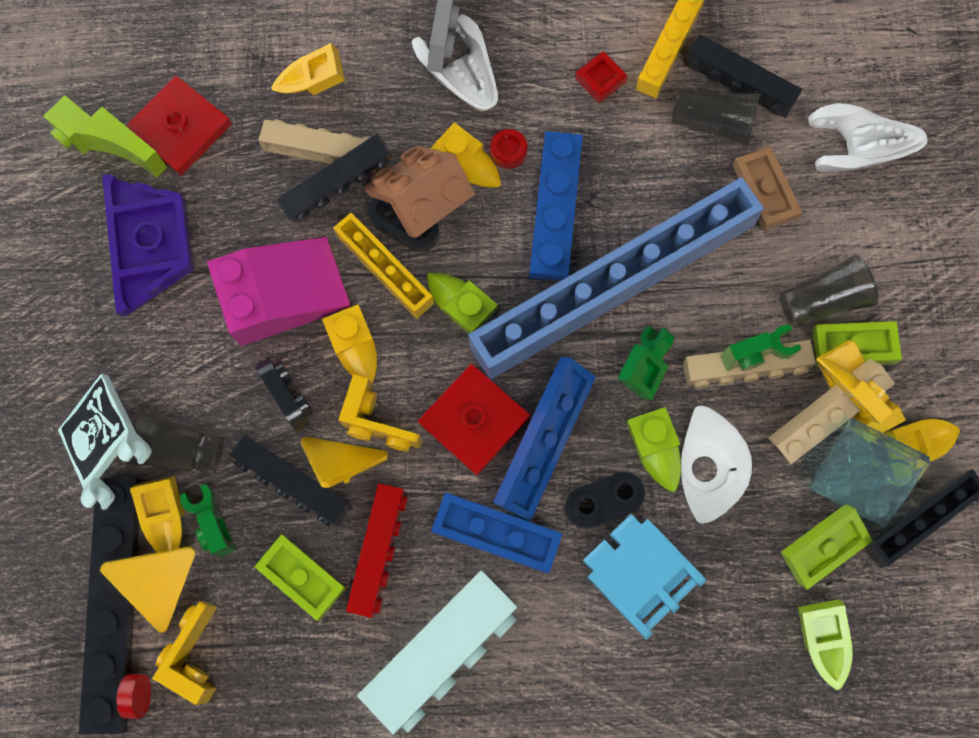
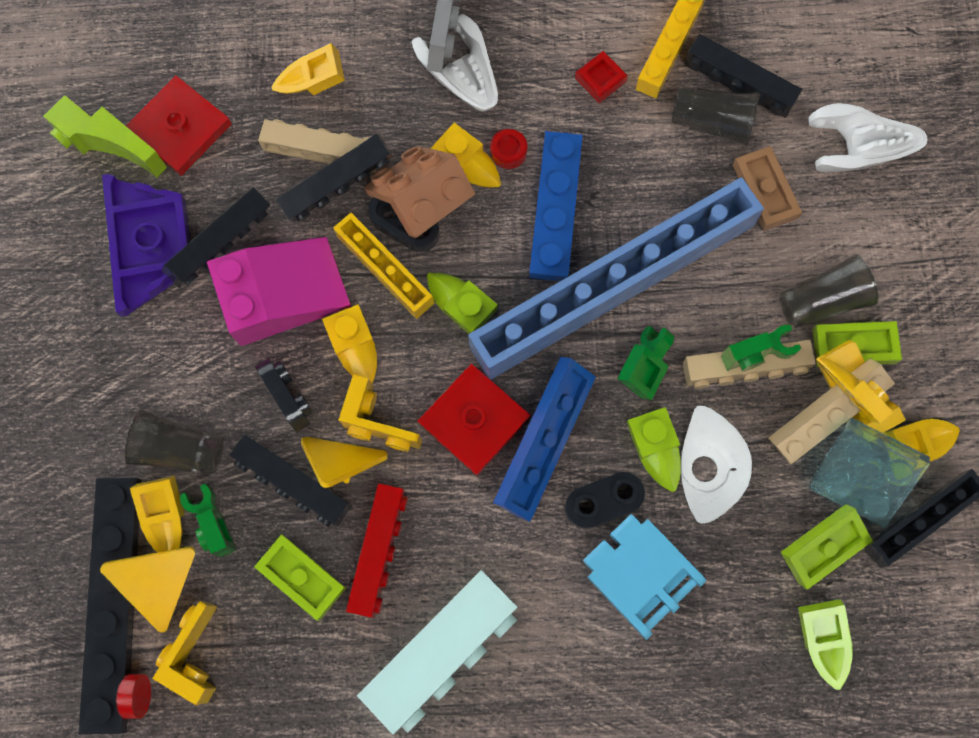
light aqua flag [58,374,152,510] -> none
blue plate [431,492,563,575] -> none
none -> black piece [162,187,270,288]

